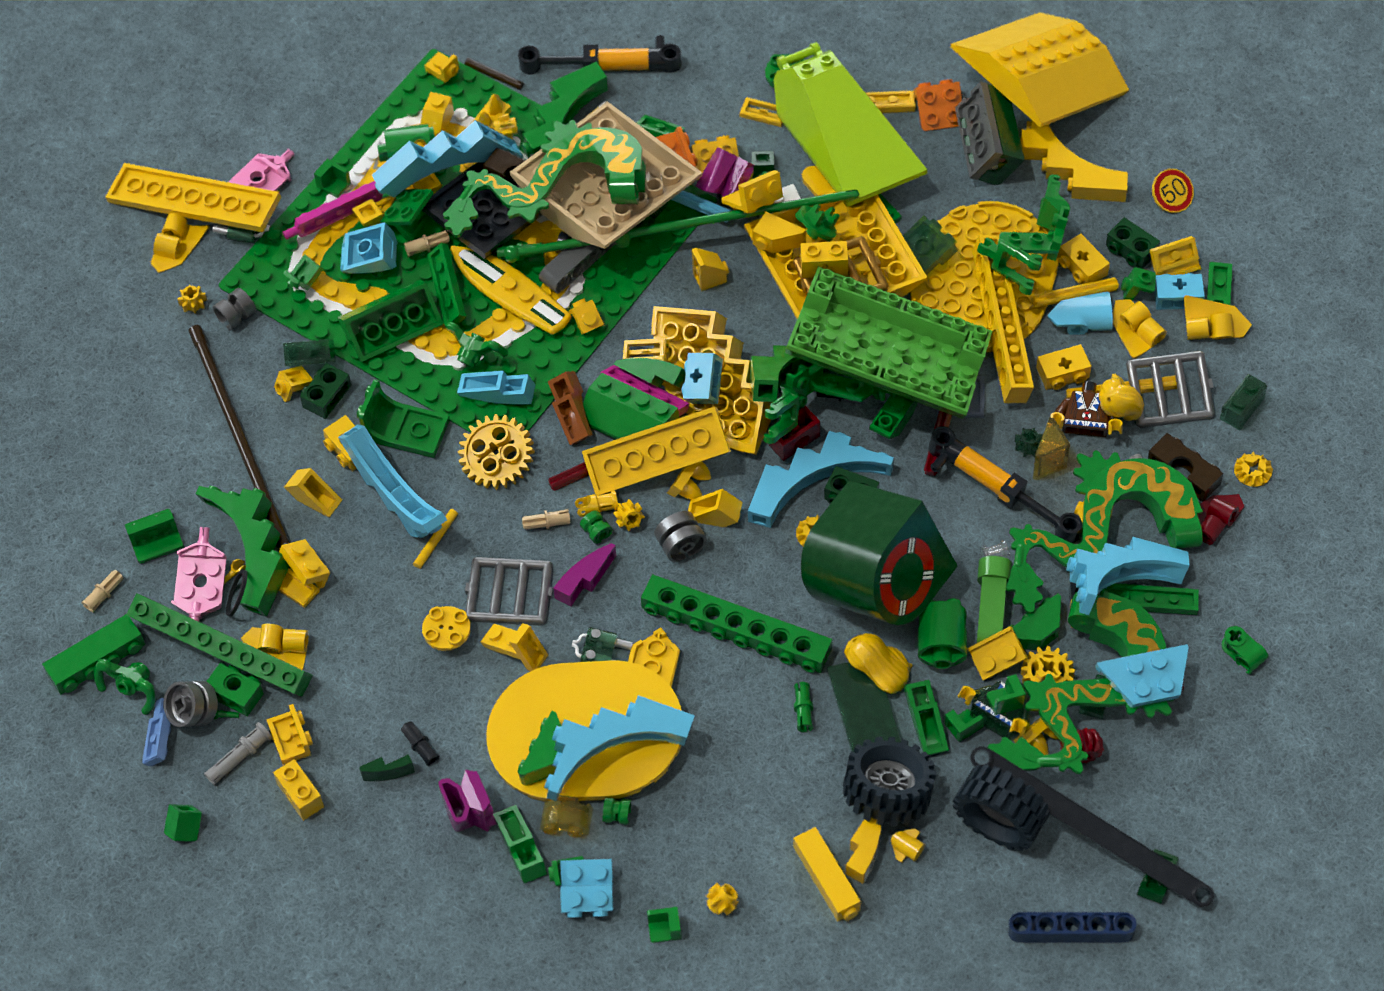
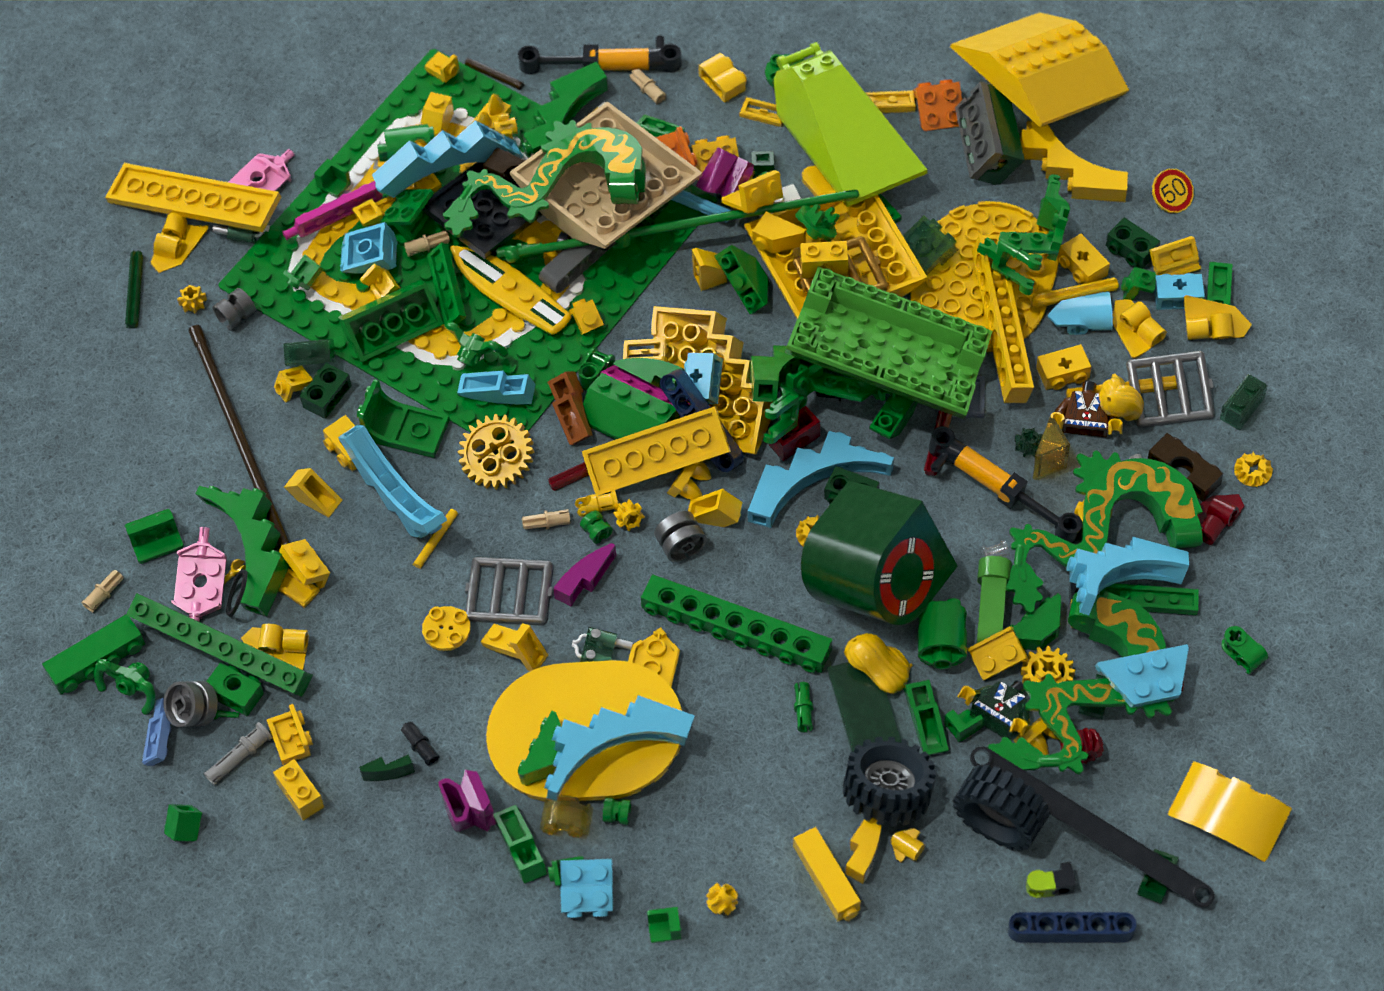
green panel [986,674,1026,715] -> none
none -> dark green axle [125,251,143,329]
none -> yellow bracket [360,264,400,299]
none -> green piece [578,347,615,391]
none -> tan axle [630,69,666,104]
none -> dark blue beam [660,369,744,472]
none -> yellow brick [699,53,747,103]
none -> green slope [714,245,768,314]
none -> leg [1026,862,1076,898]
none -> yellow panel [1168,761,1292,862]

